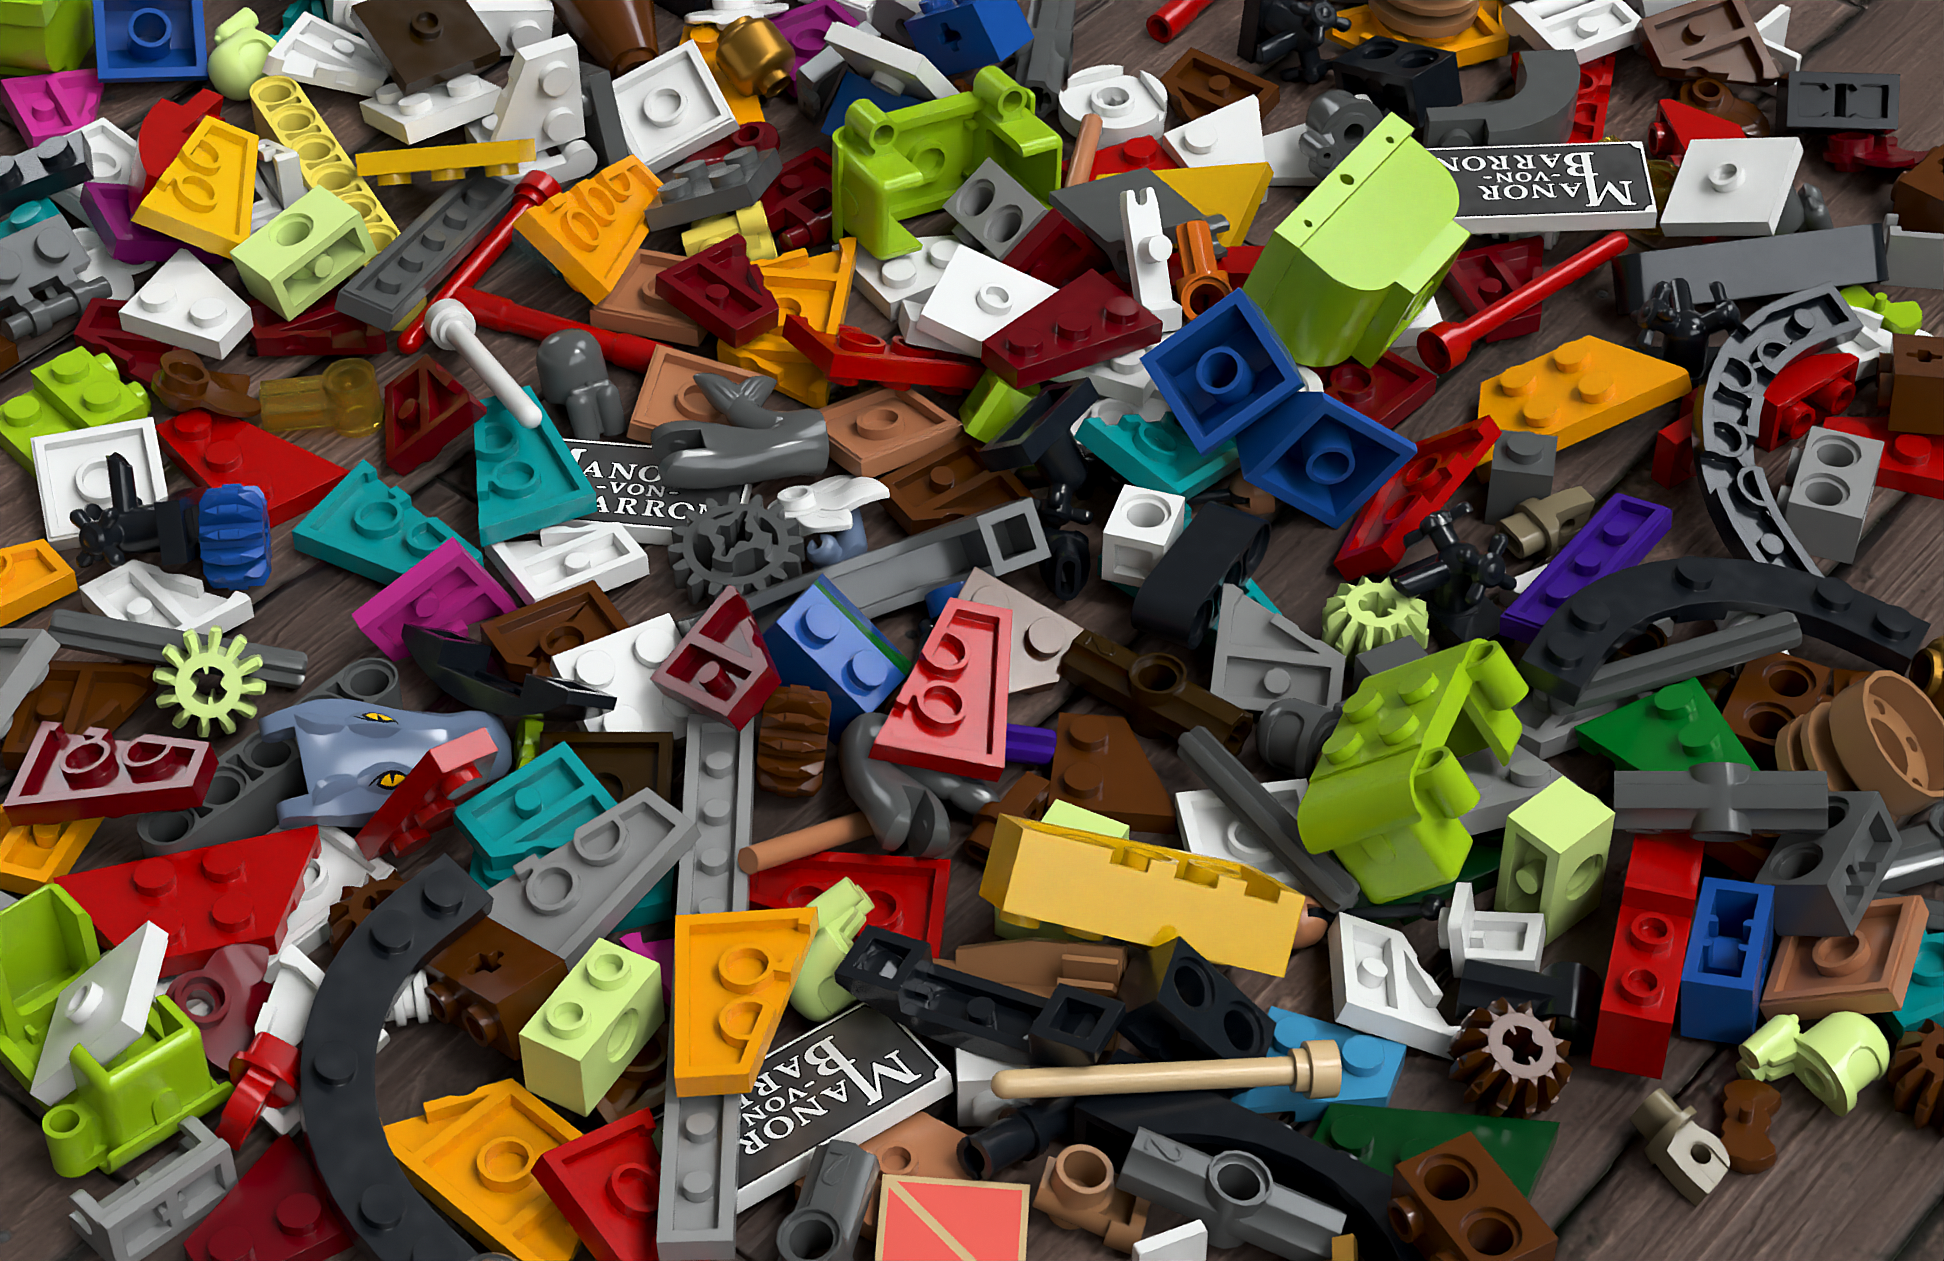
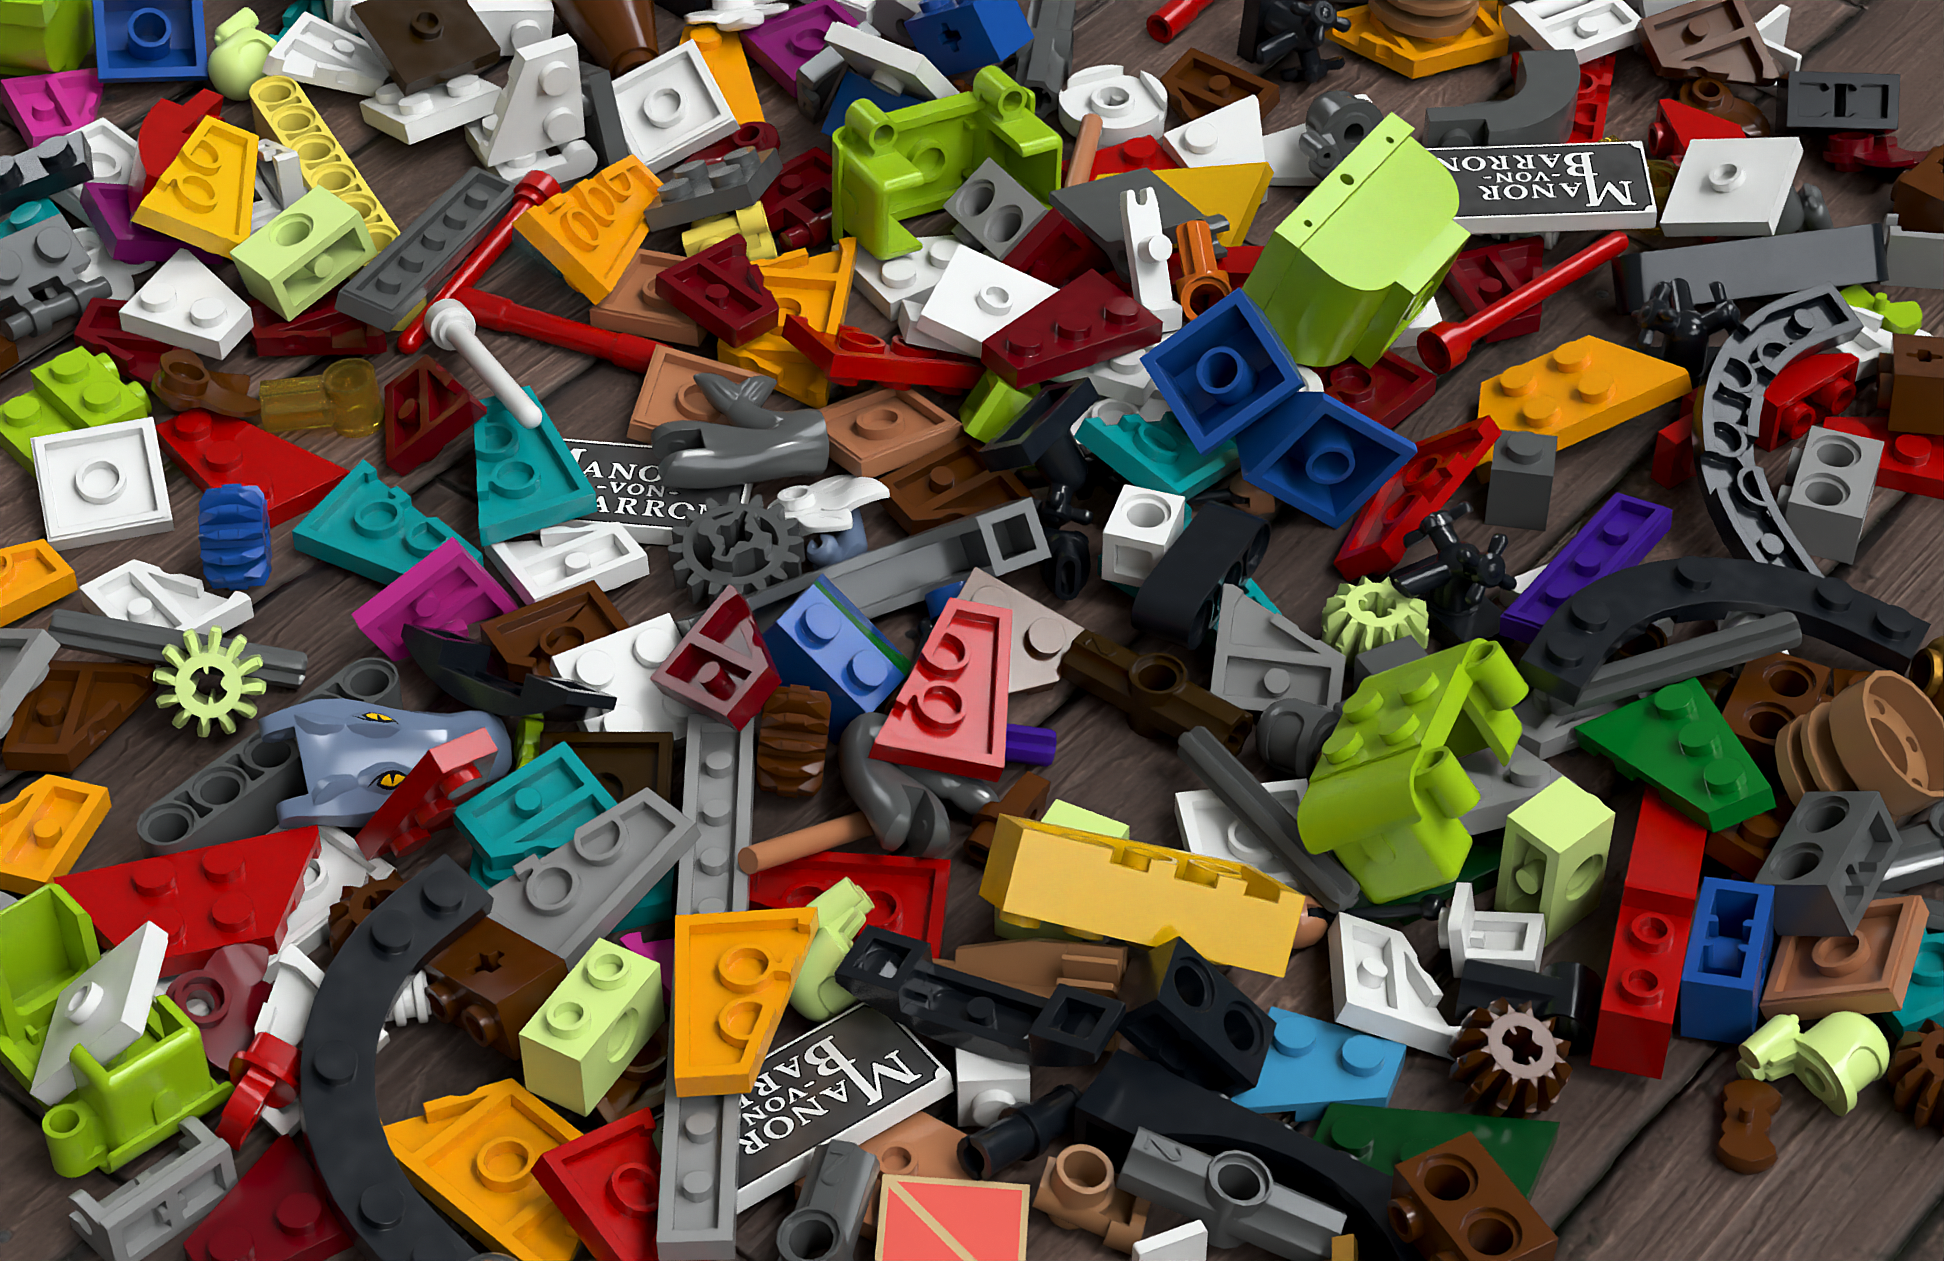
dark red wing [2,721,219,827] -> none
black piece [69,452,208,568] -> none
yellow wing [355,138,537,186] -> none
dark grey piece [536,328,627,441] -> none
pearl gold head [716,15,796,98] -> none
tan piece [991,1039,1342,1099] -> none
reddish brown wing [1047,712,1176,835] -> none
black brick [1332,35,1463,129] -> none
dark tan piece [1495,486,1595,559] -> none
dark grey piece [1614,762,1828,842] -> none
dark tan piece [1629,1088,1730,1207] -> none

